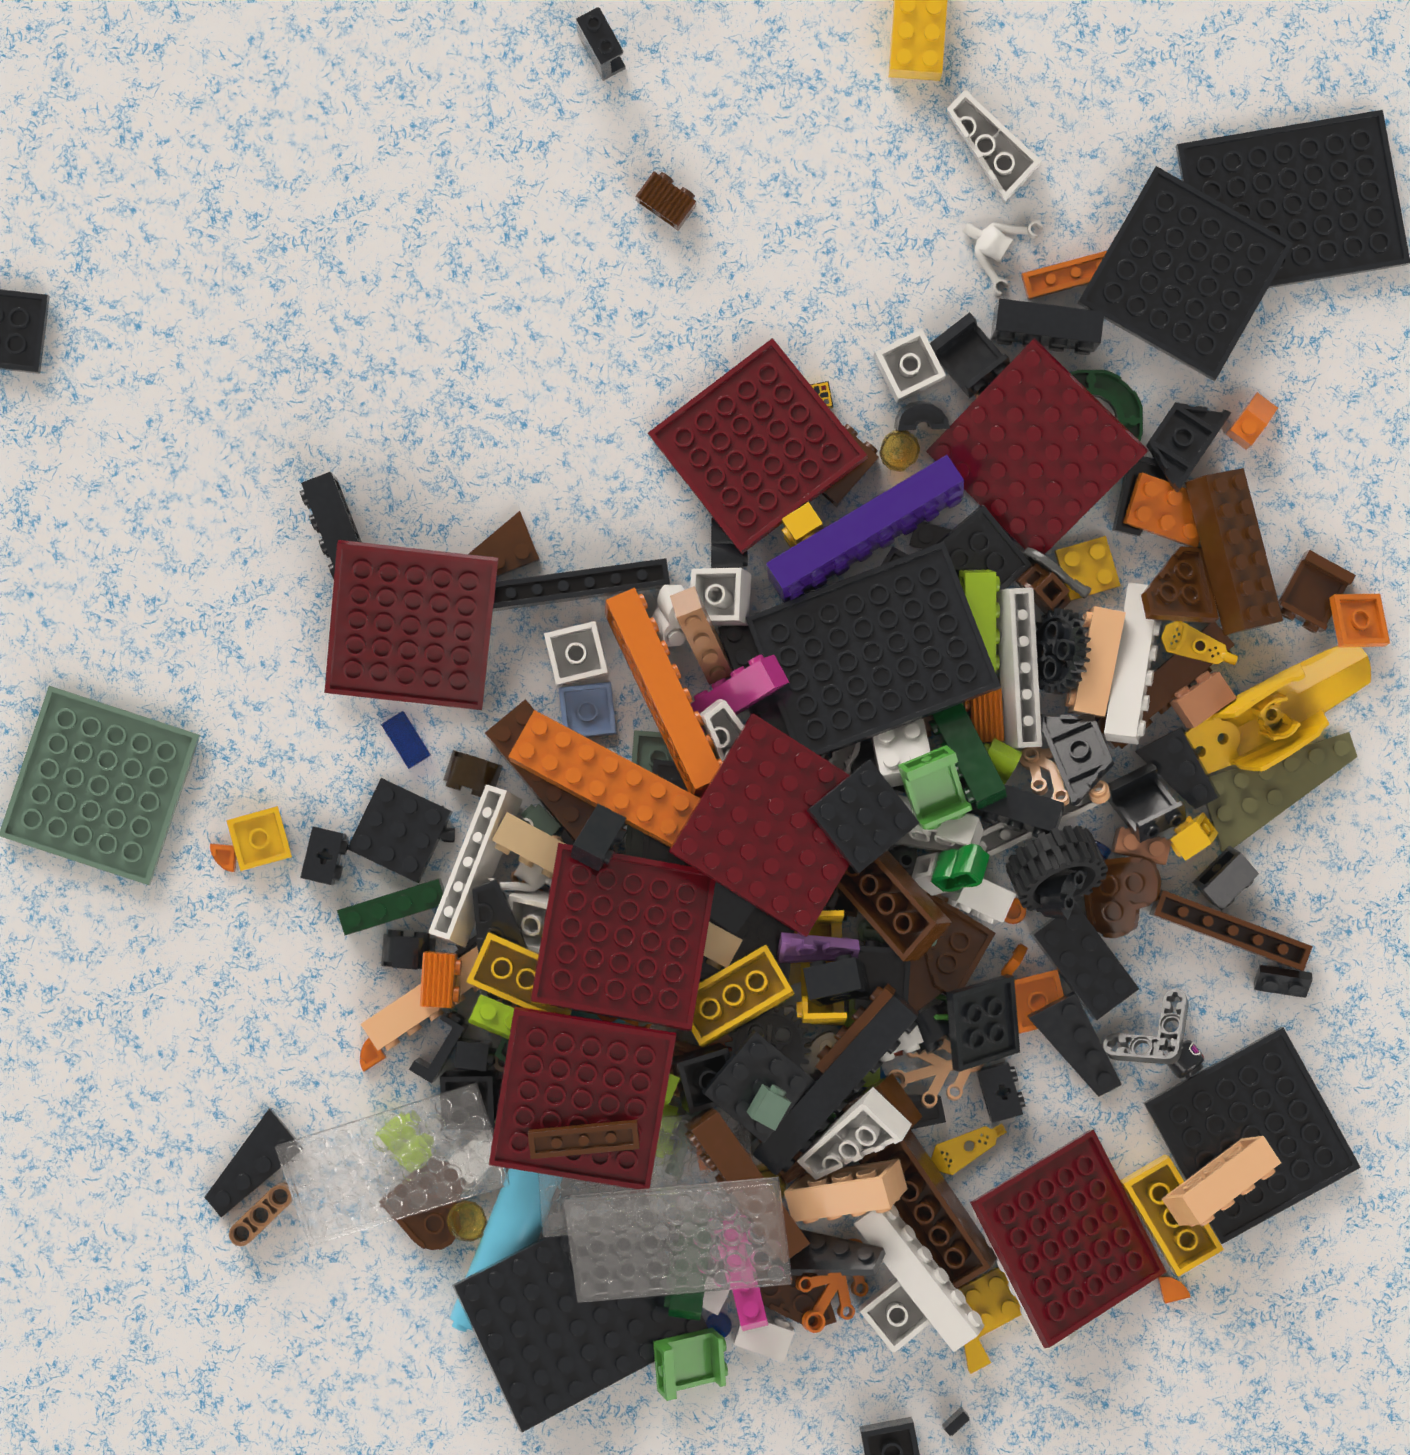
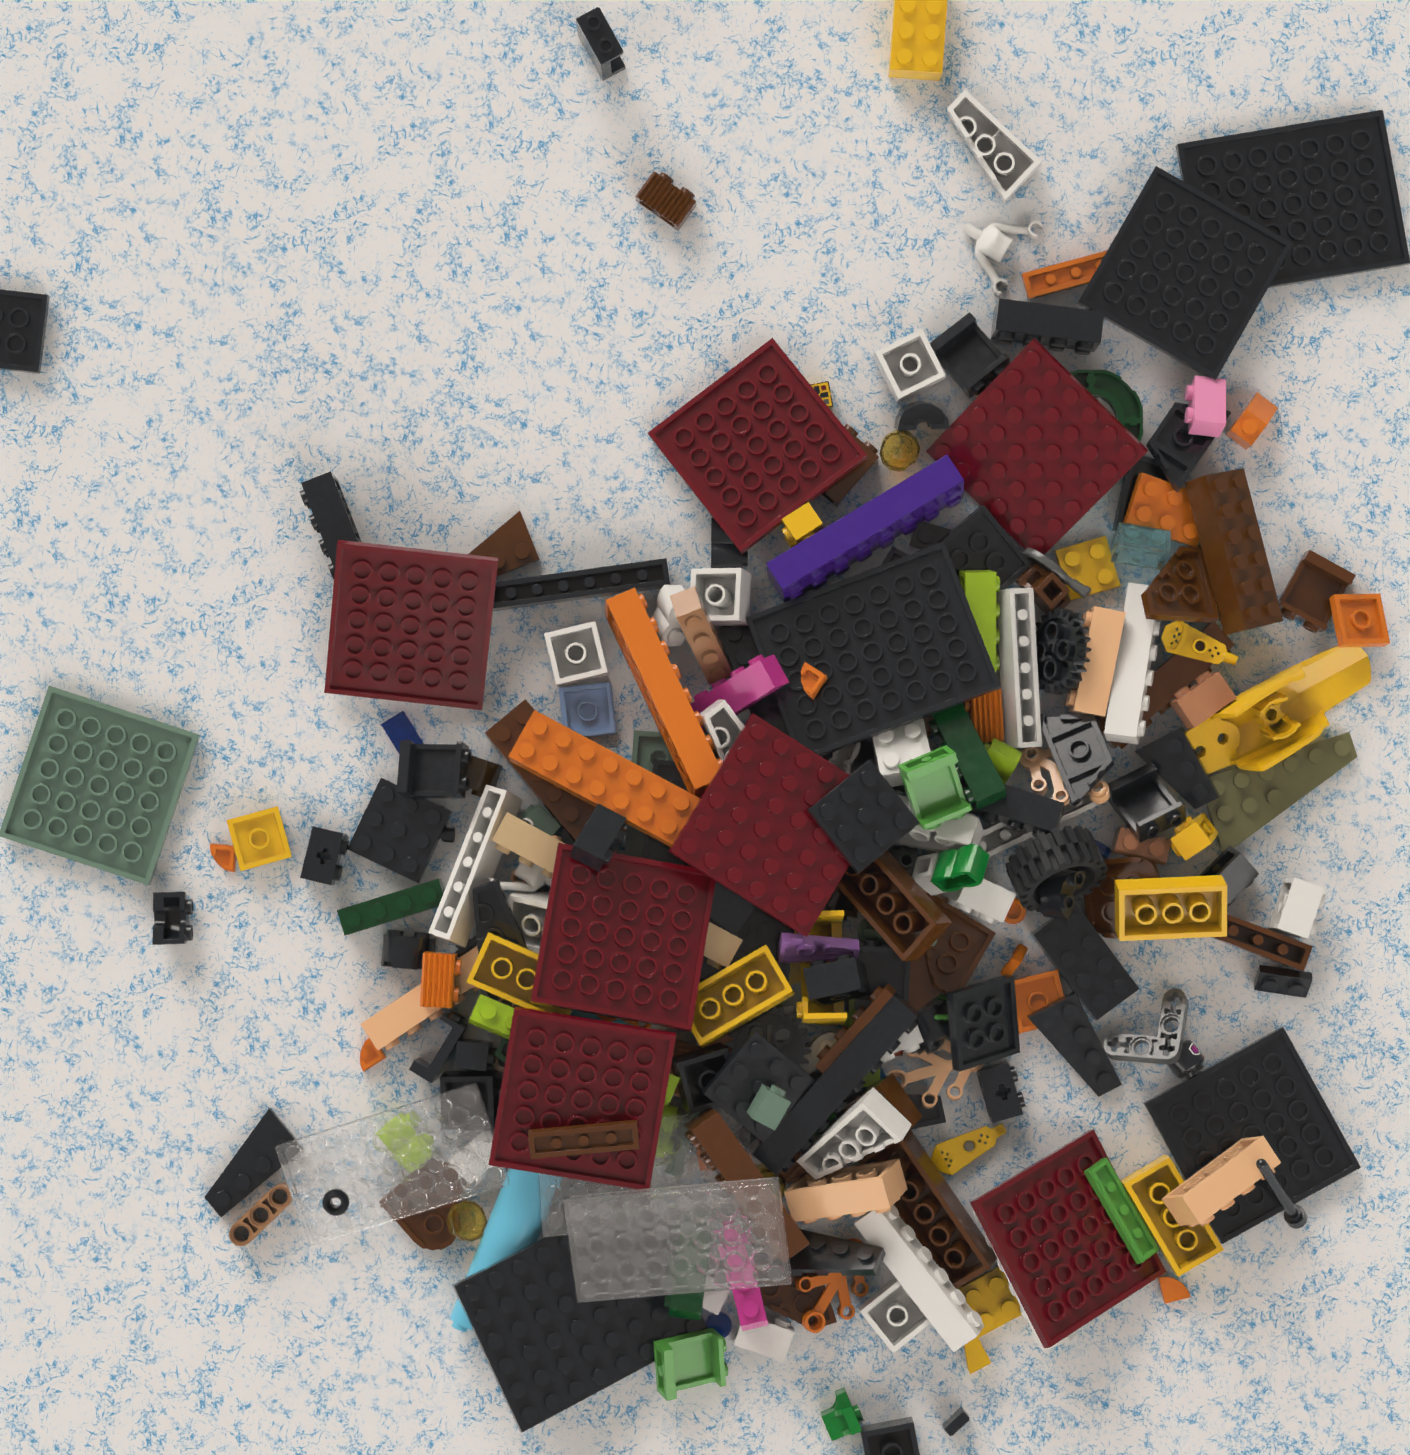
none -> black cylinder [152,892,194,945]
none -> black plate [322,1189,350,1216]
none -> black panel [396,740,472,799]
none -> orange tile [801,662,828,700]
none -> green brick [821,1387,863,1441]
none -> bright green tile [1084,1157,1160,1264]
none -> clear light blue brick [1111,522,1171,570]
none -> yellow brick [1115,875,1227,941]
none -> bright pink brick [1184,375,1226,438]
none -> black piece [1256,1159,1307,1229]
none -> white brick [1268,877,1326,939]

